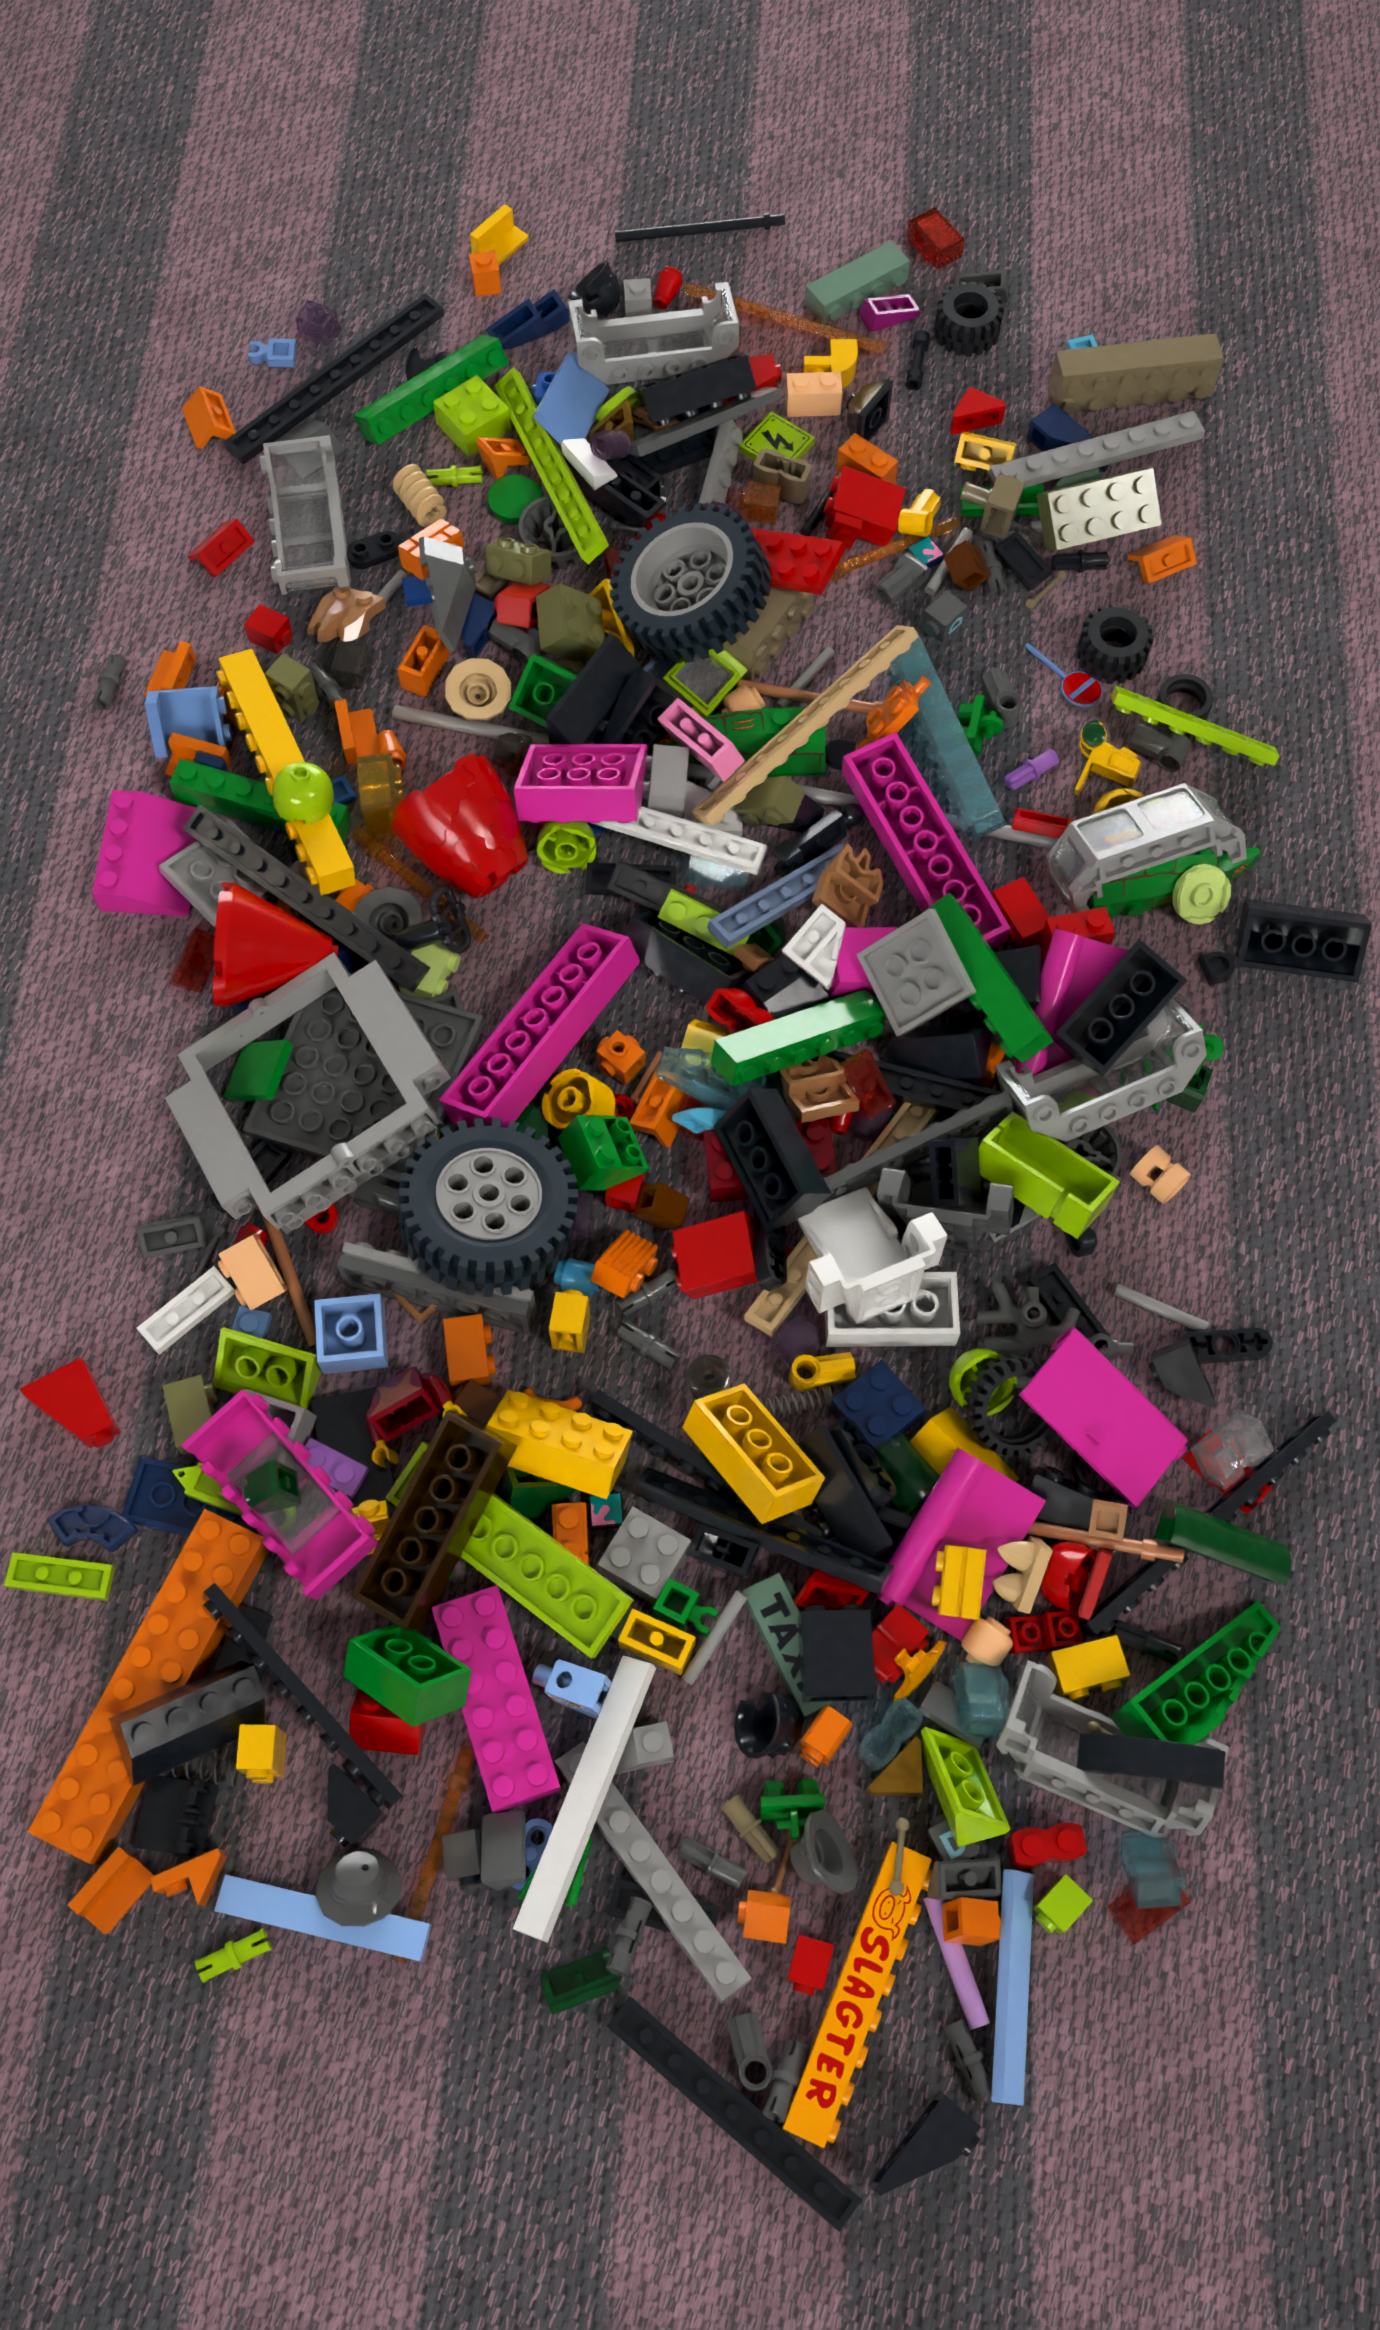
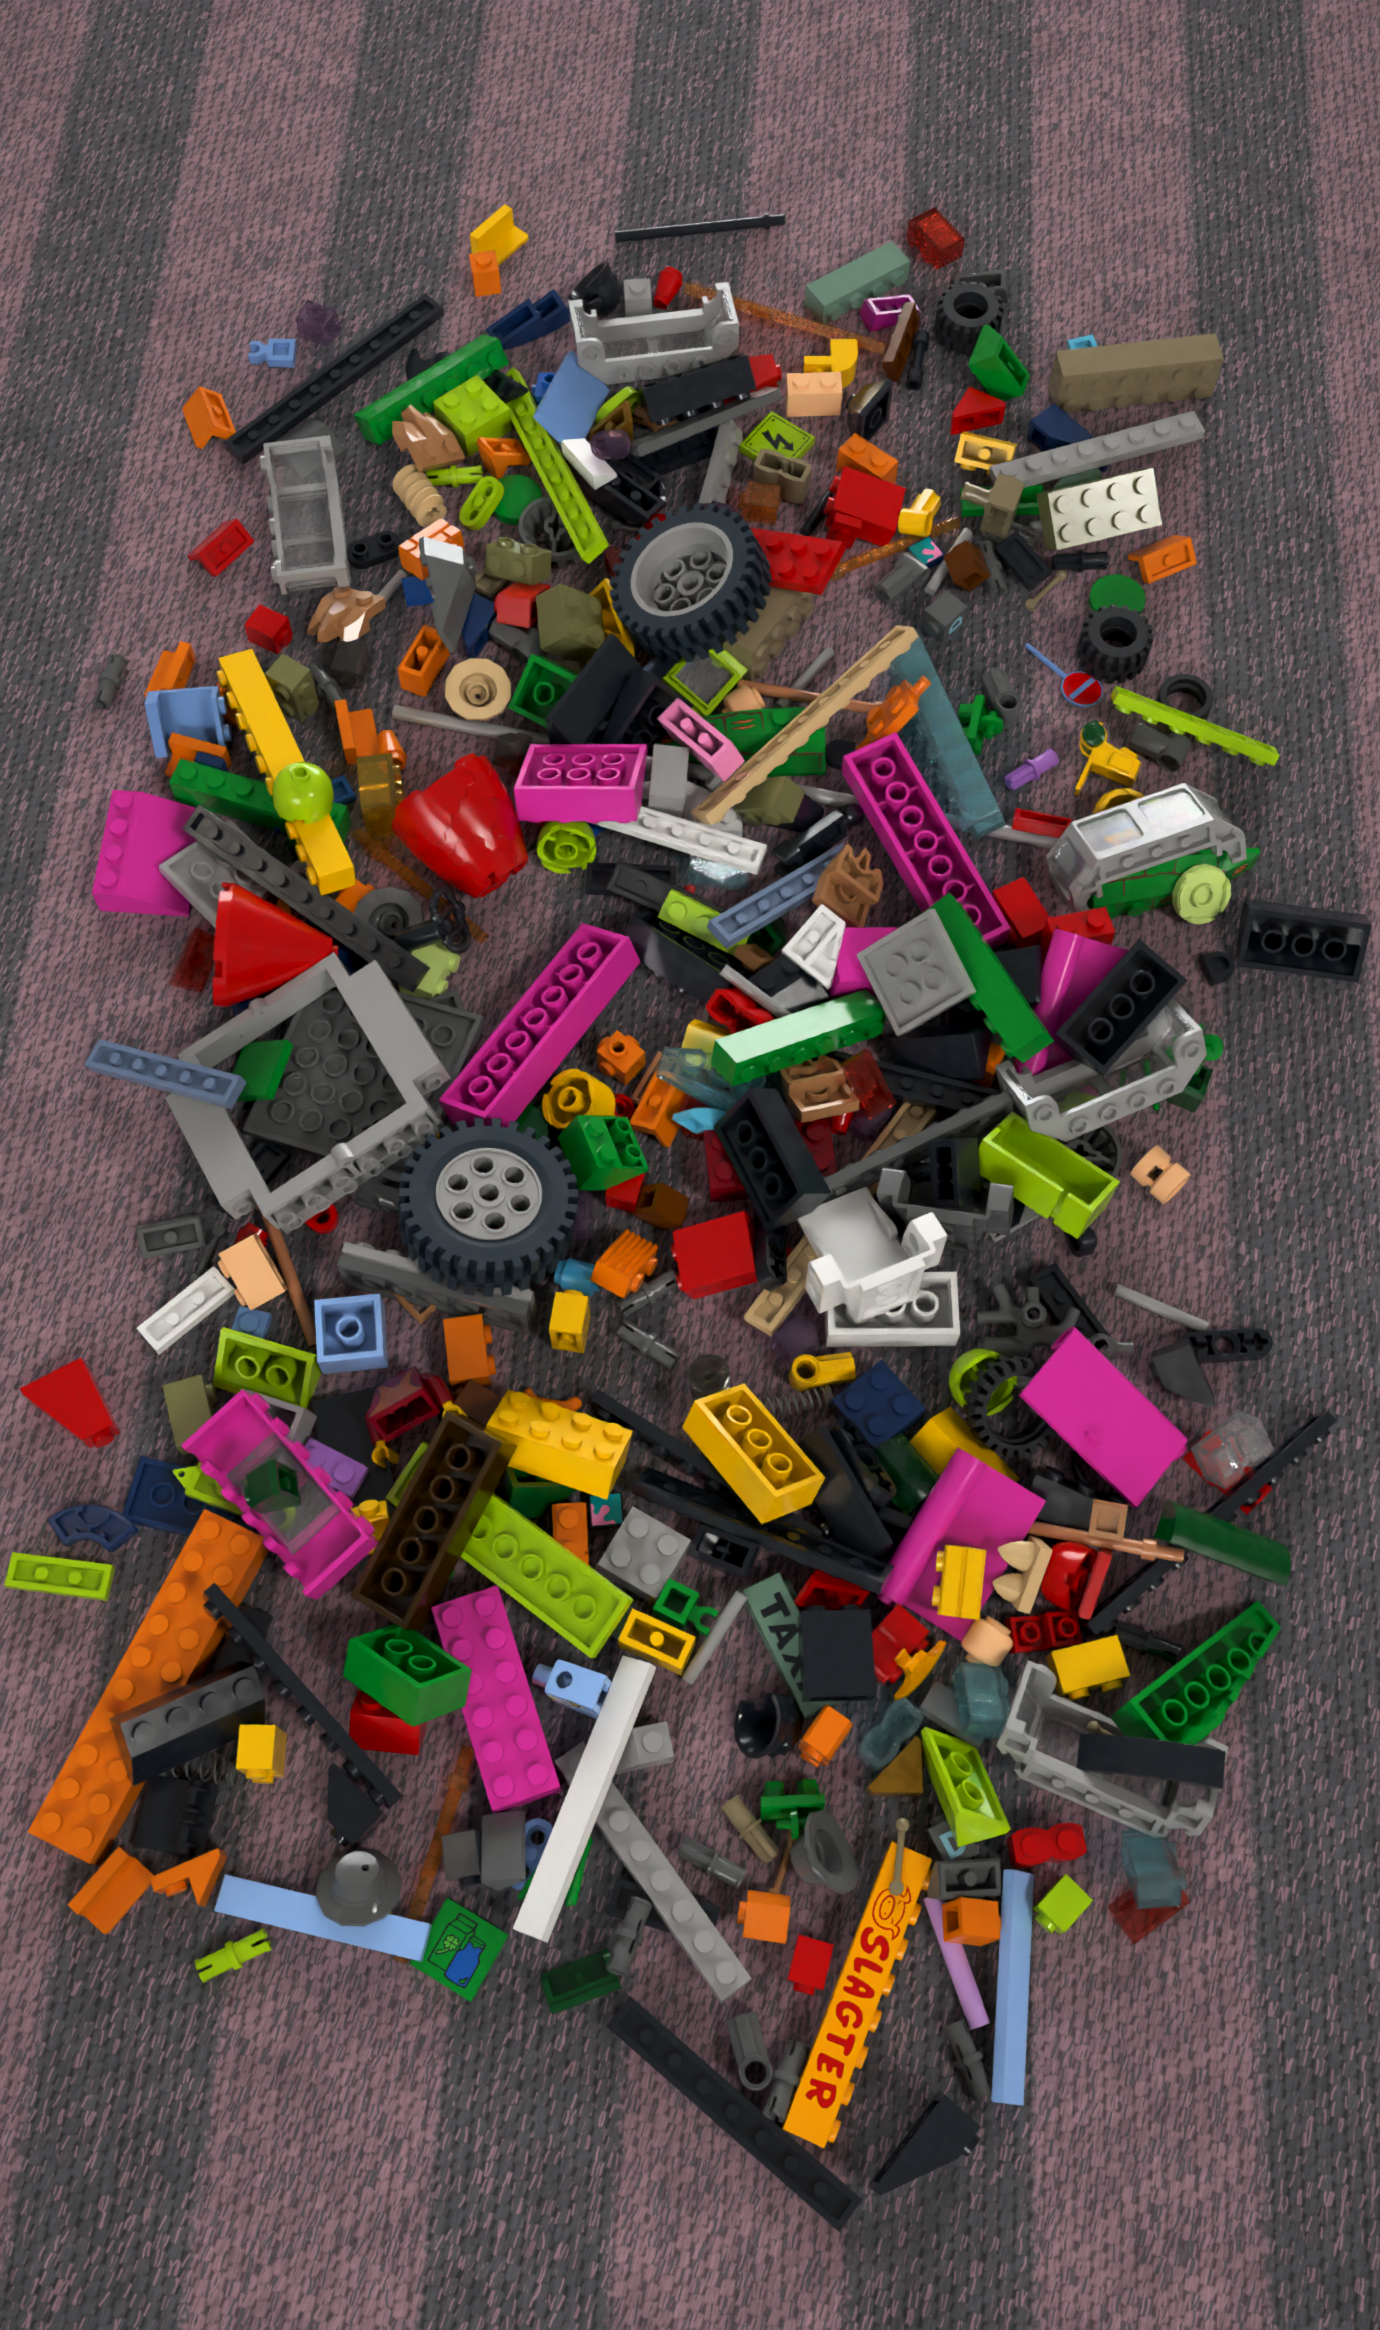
none -> sand blue plate [84,1039,247,1109]
none -> medium nougat plate [392,404,465,472]
none -> green tile [409,1898,509,2002]
none -> lime plate [459,476,504,531]
none -> black tile [486,369,529,404]
none -> light grey bar [719,964,792,1018]
none -> reddish brown plate [882,302,921,382]
none -> green slope [968,324,1030,401]
none -> green tile [1088,574,1146,616]

